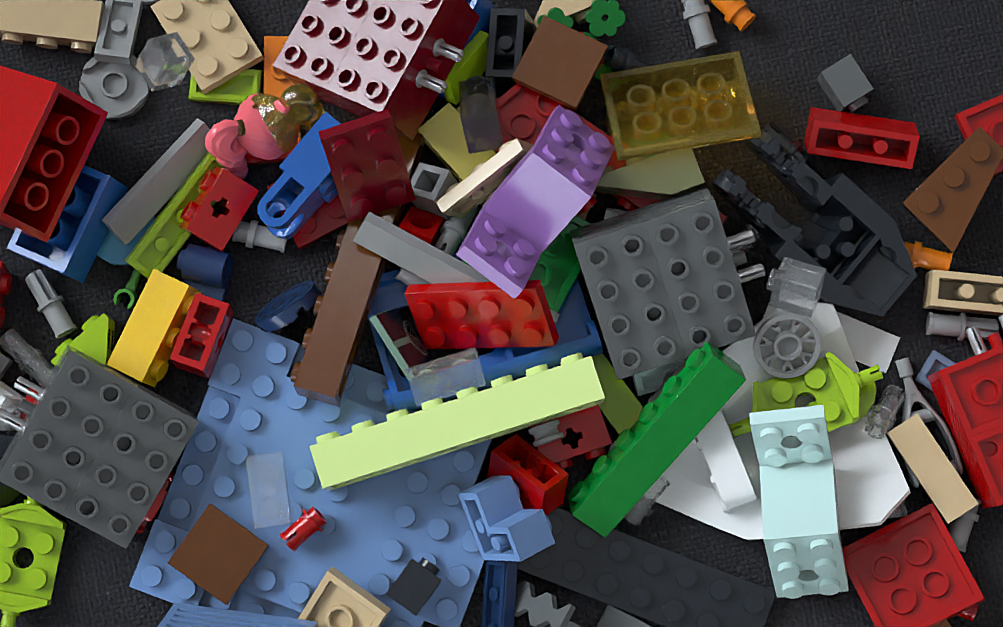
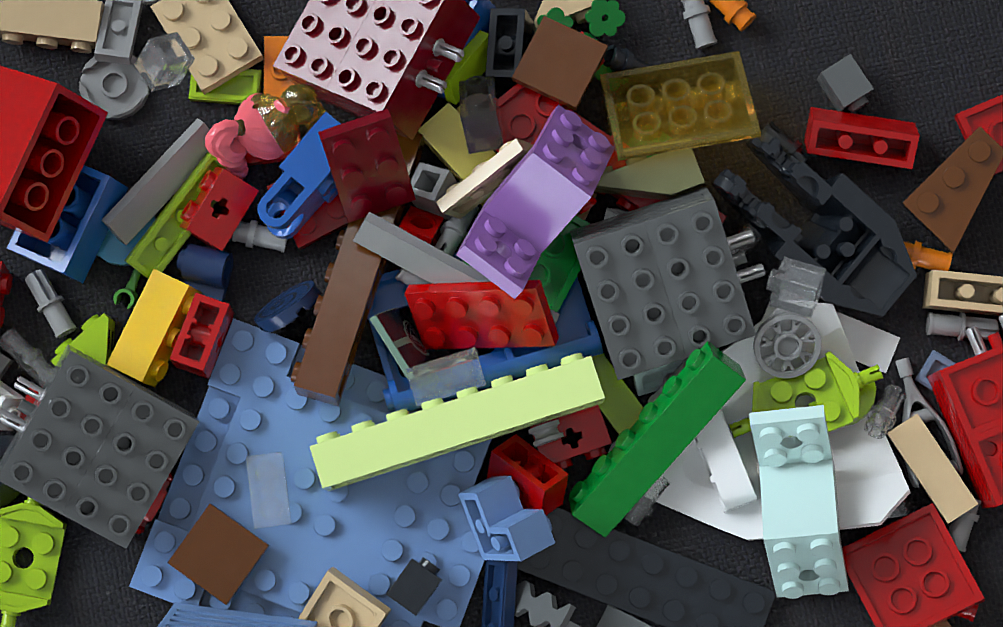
red pin [279,506,327,552] -> none

